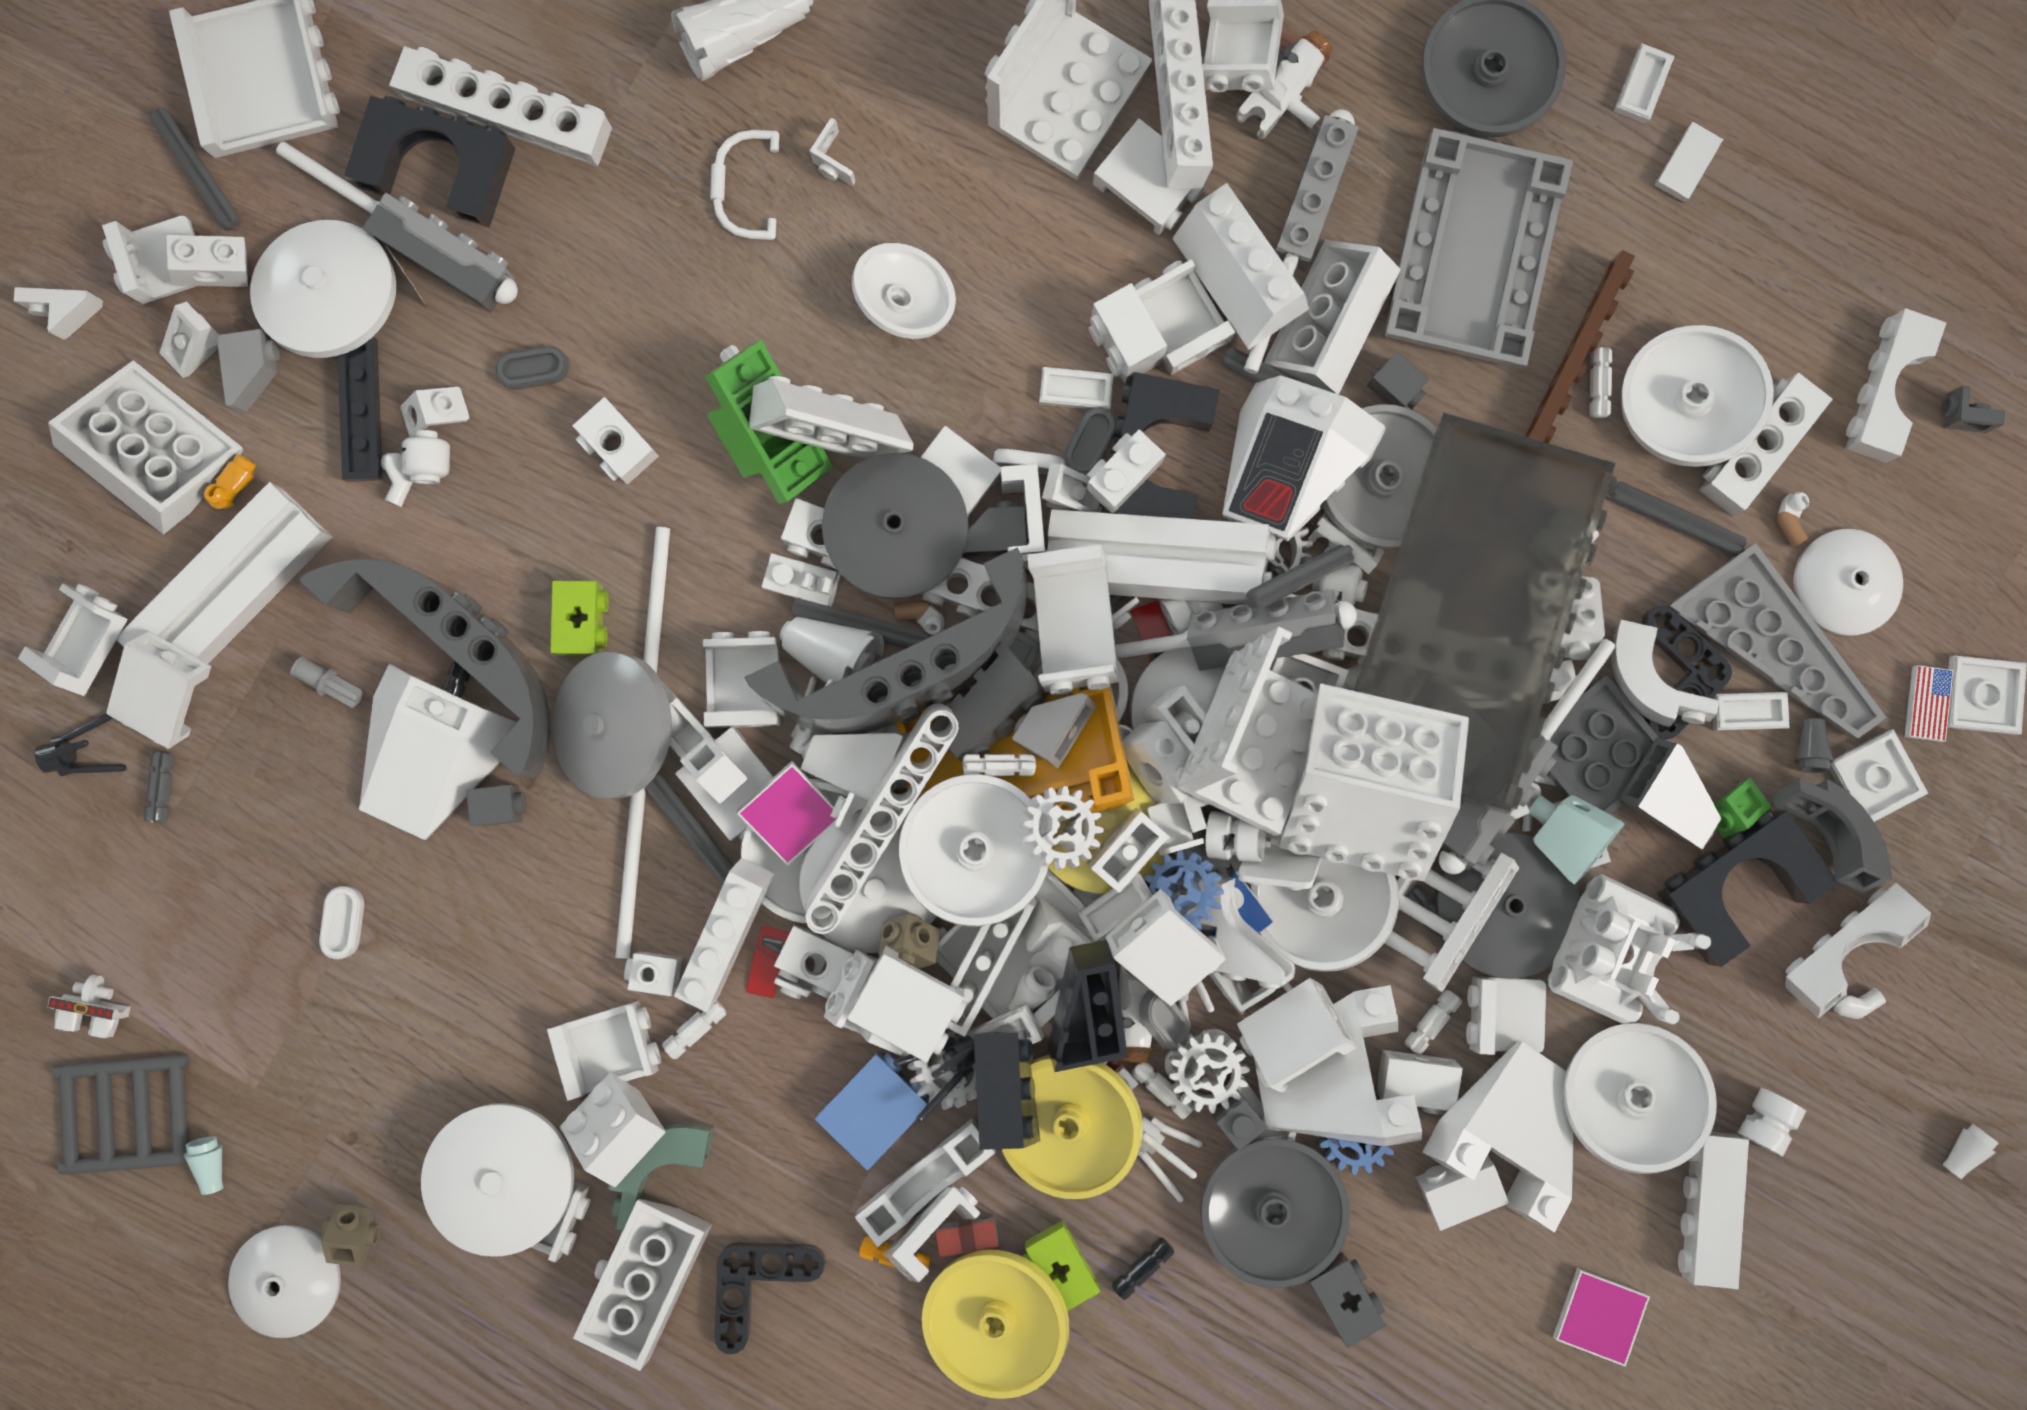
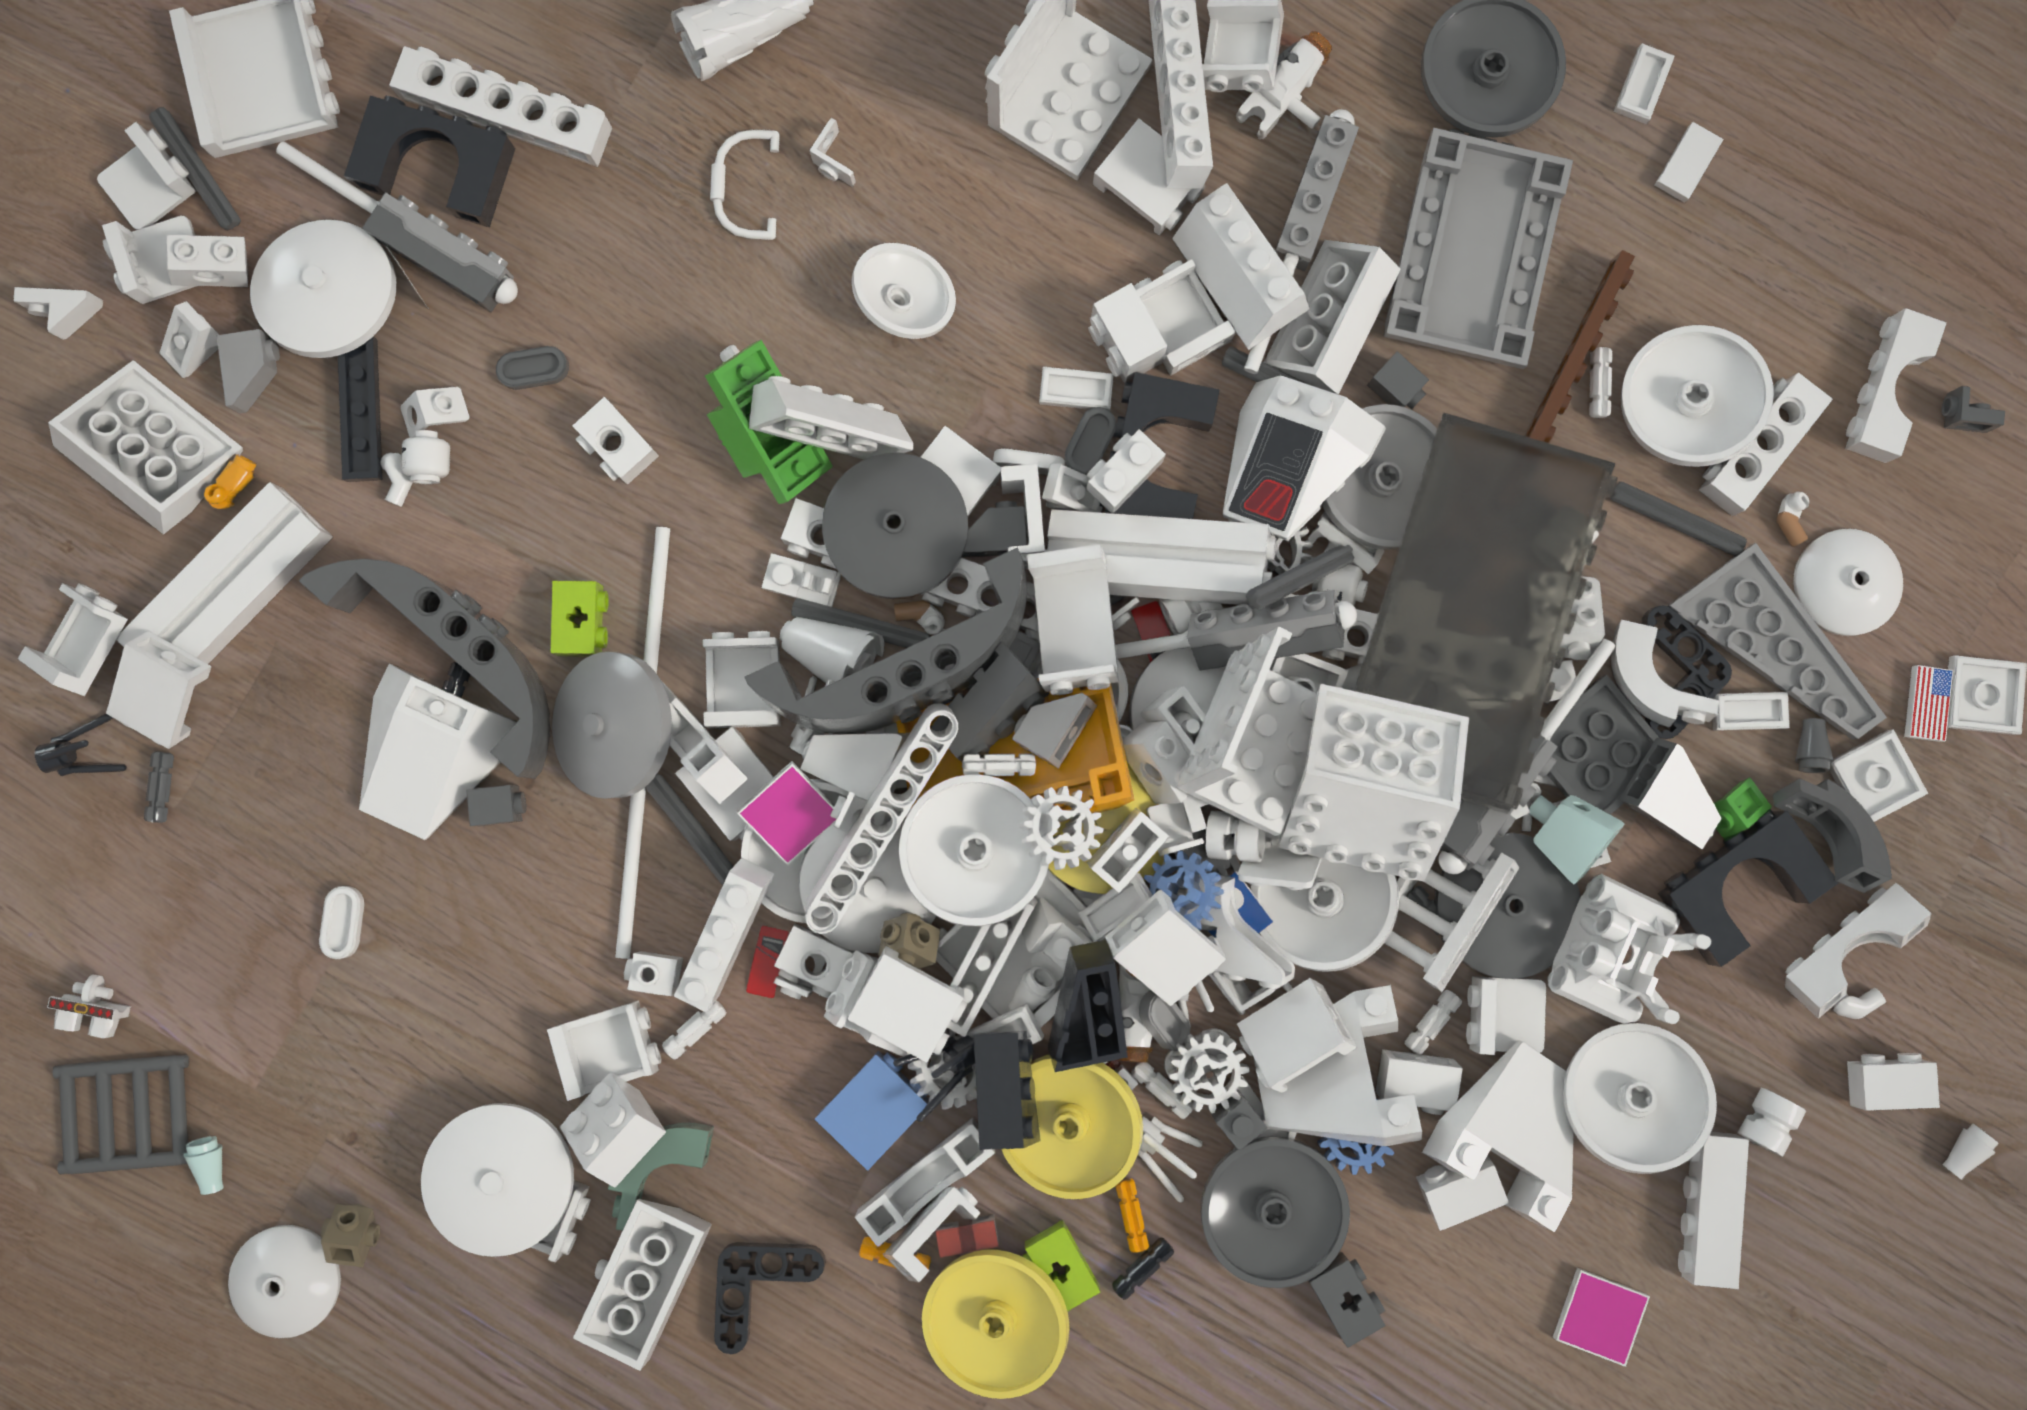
light grey axle [290,656,363,708] -> none
none -> white bracket [97,122,196,230]
none -> light orange axle [1115,1178,1149,1253]
none -> white brick [1847,1053,1940,1110]

